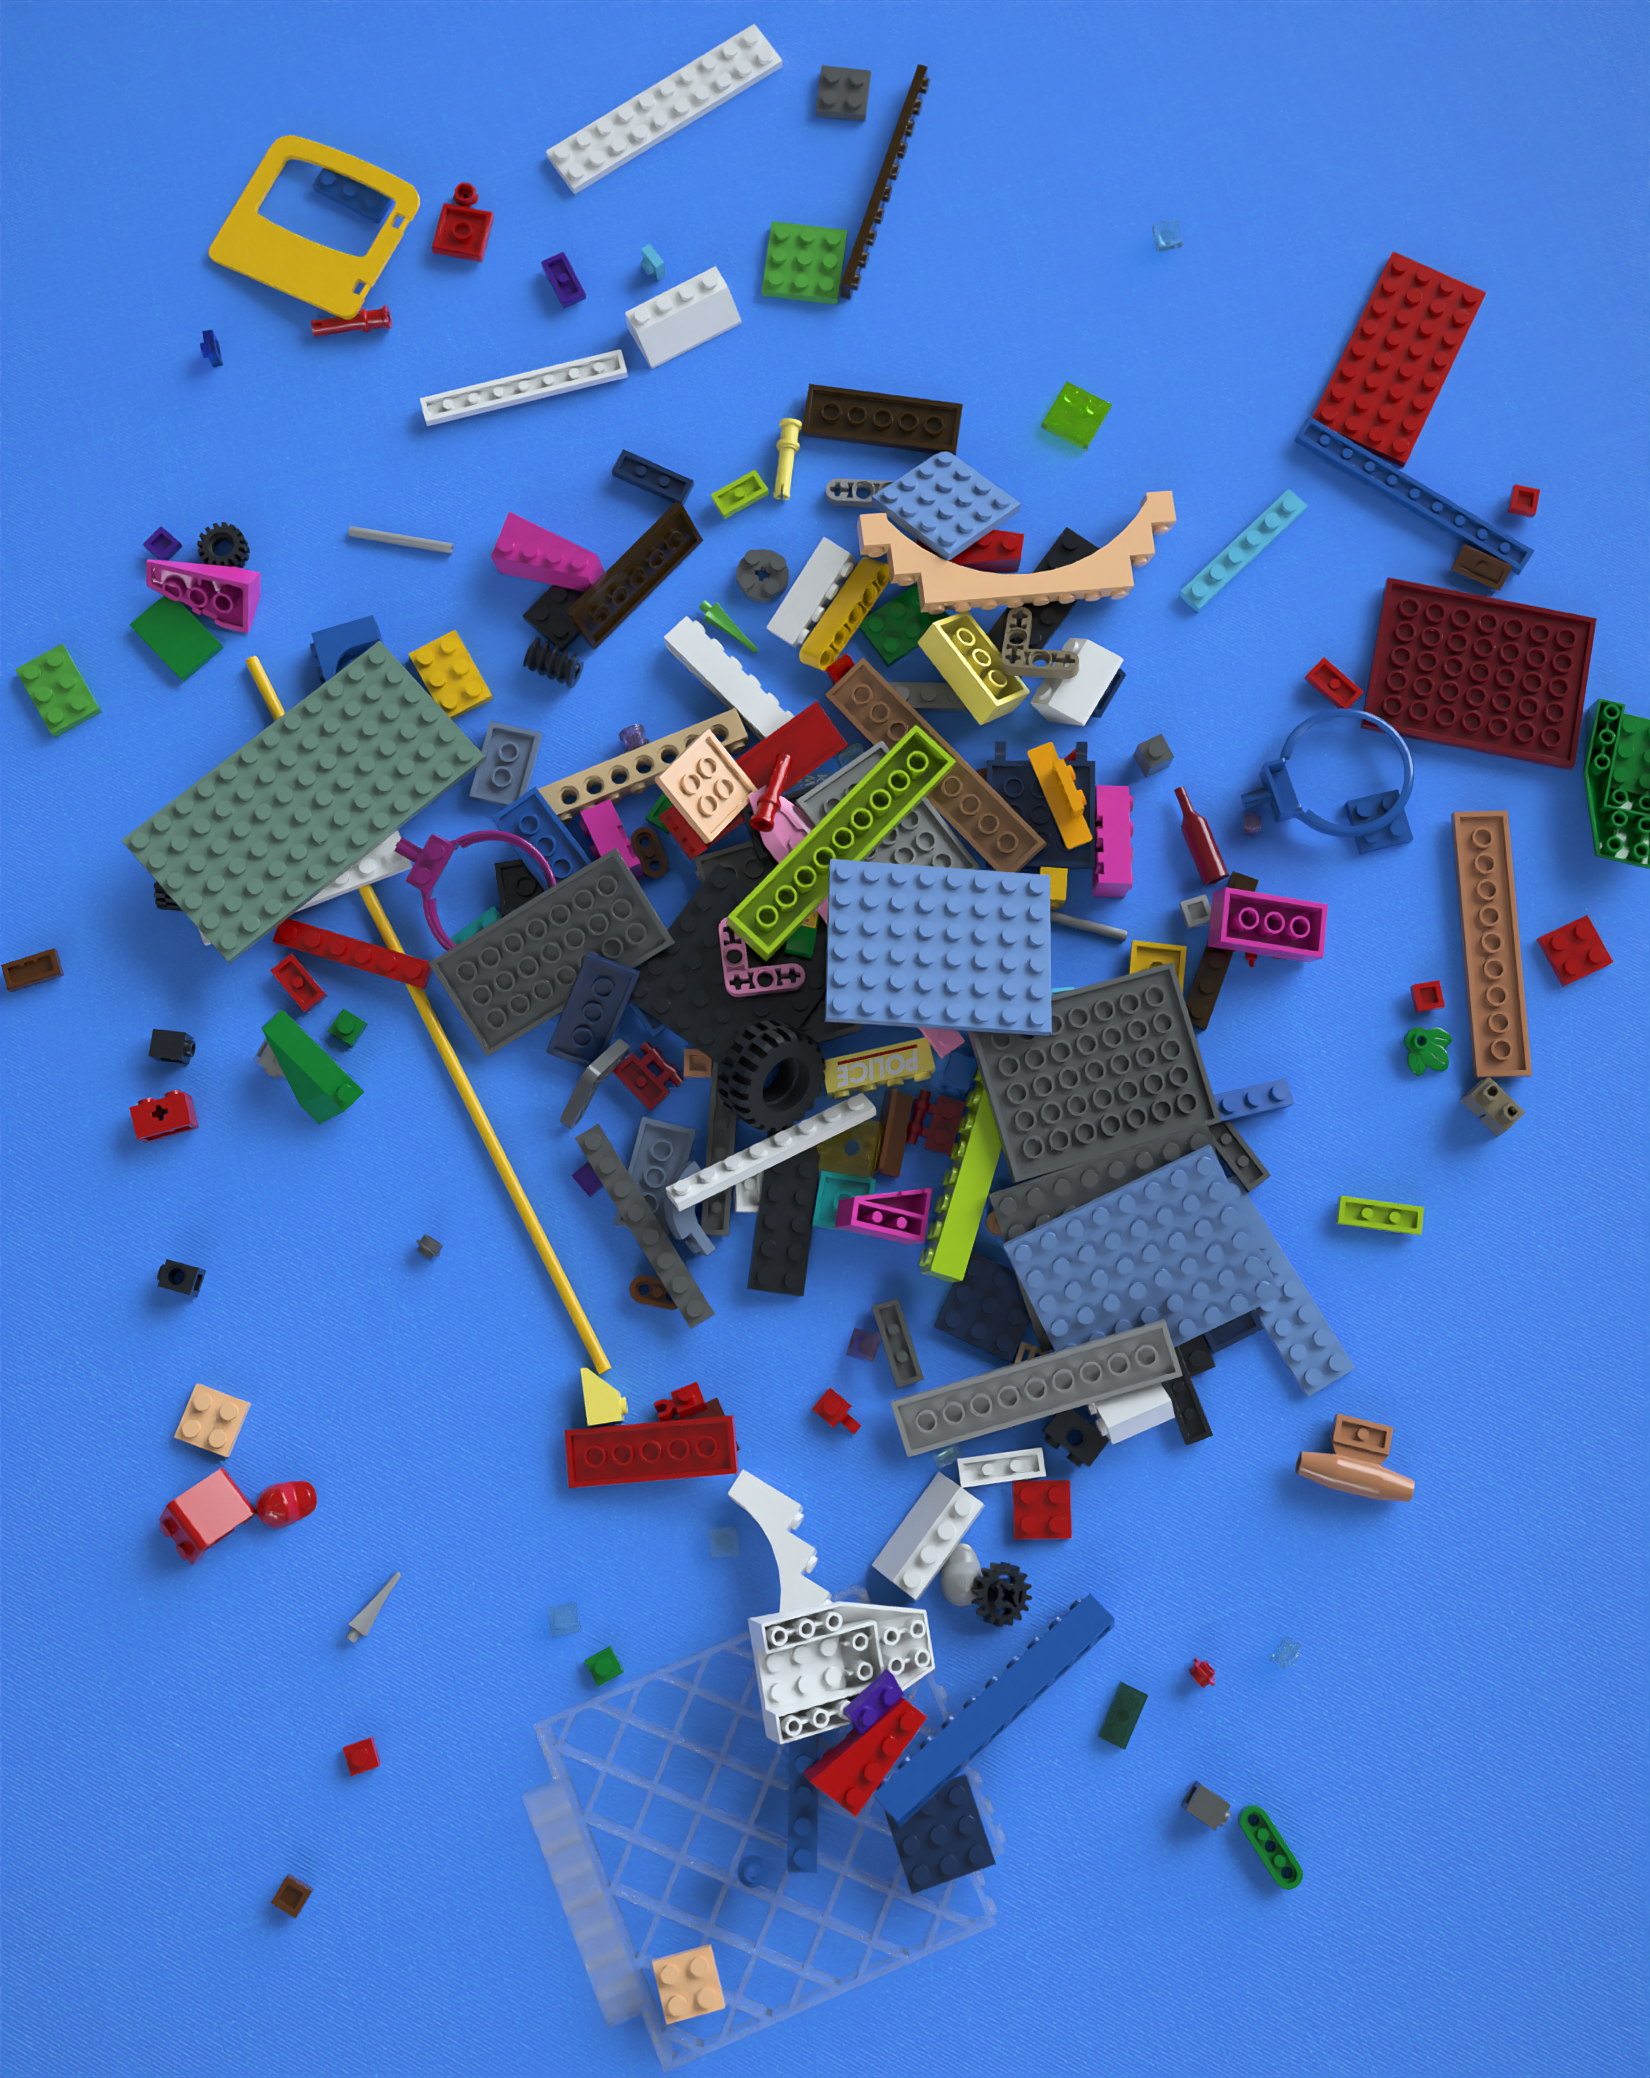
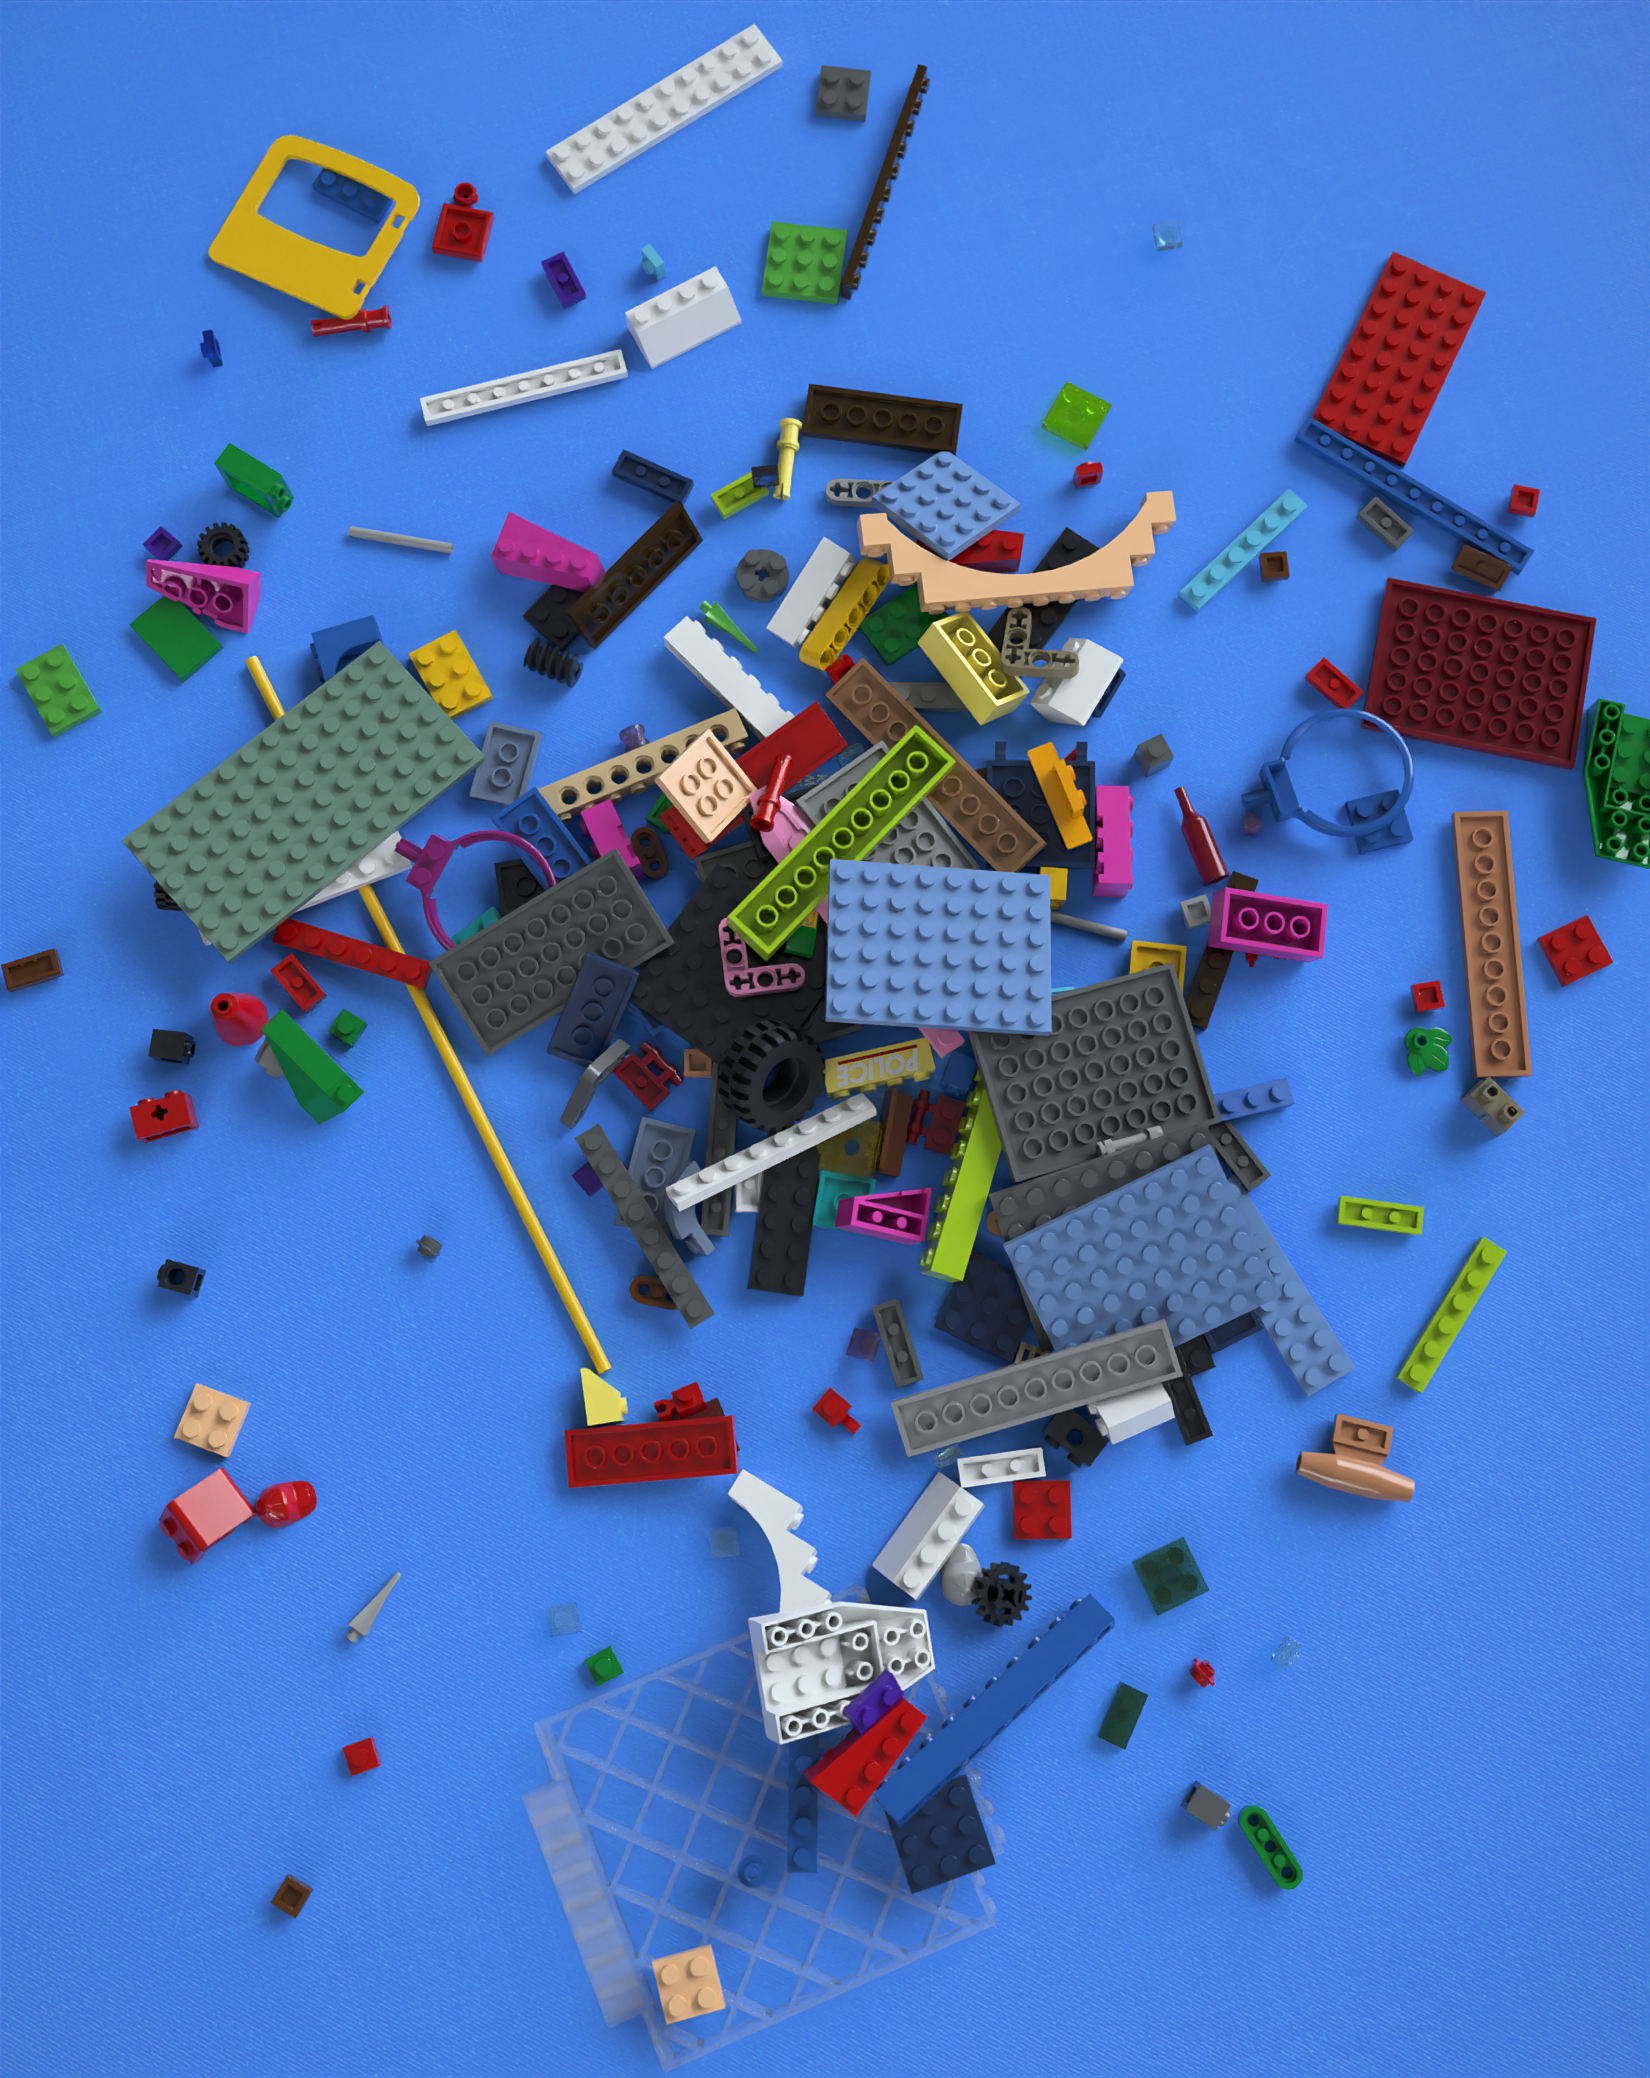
none -> red cone [210,992,268,1046]
none -> green window [214,443,294,518]
none -> black tile [751,465,780,488]
none -> red plate [1073,462,1103,488]
none -> light grey bar [1095,1126,1164,1157]
none -> plate [1131,1537,1210,1615]
none -> reddish brown plate [1259,551,1290,582]
none -> dark grey plate [1356,496,1414,552]
none -> lime plate [1395,1237,1507,1393]

